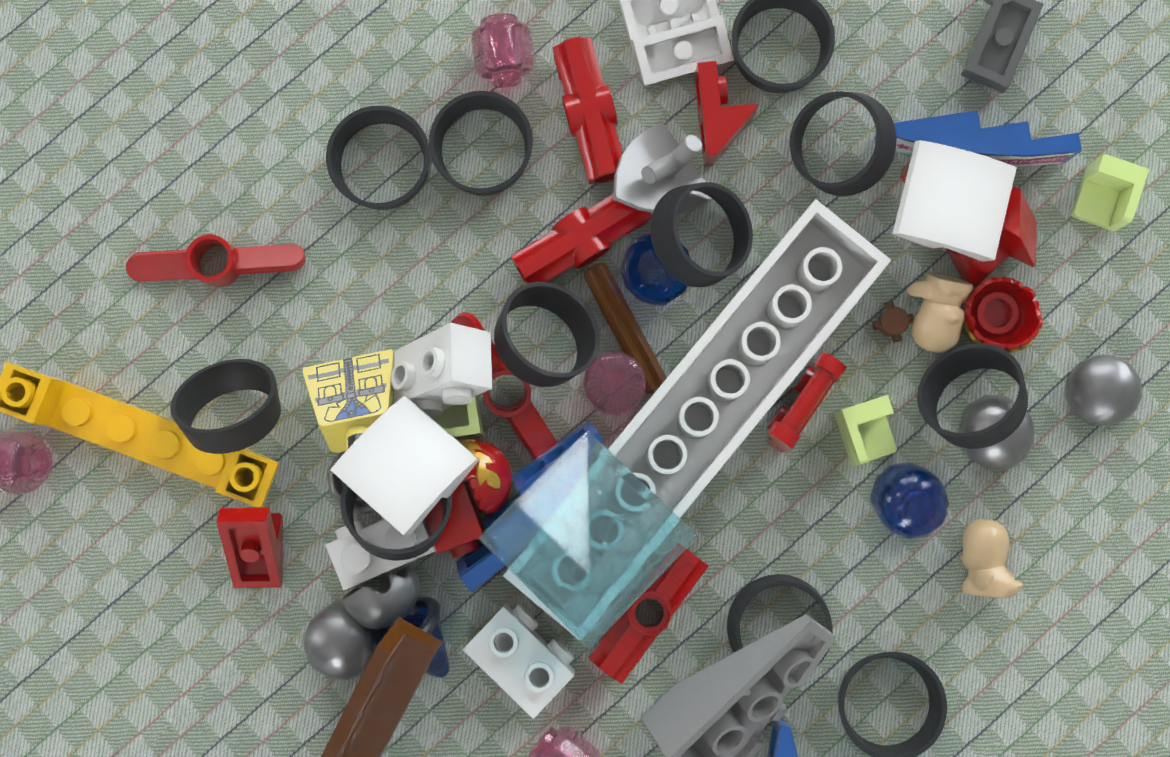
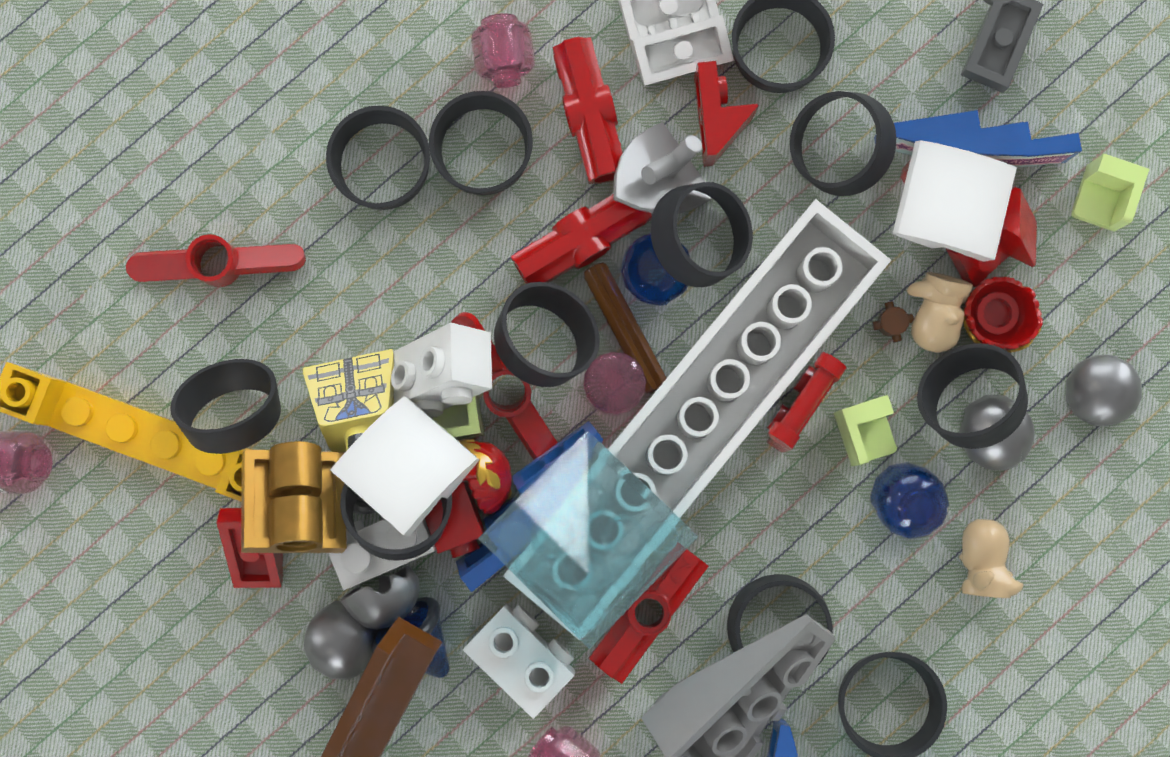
none -> pearl gold plate [241,441,347,553]

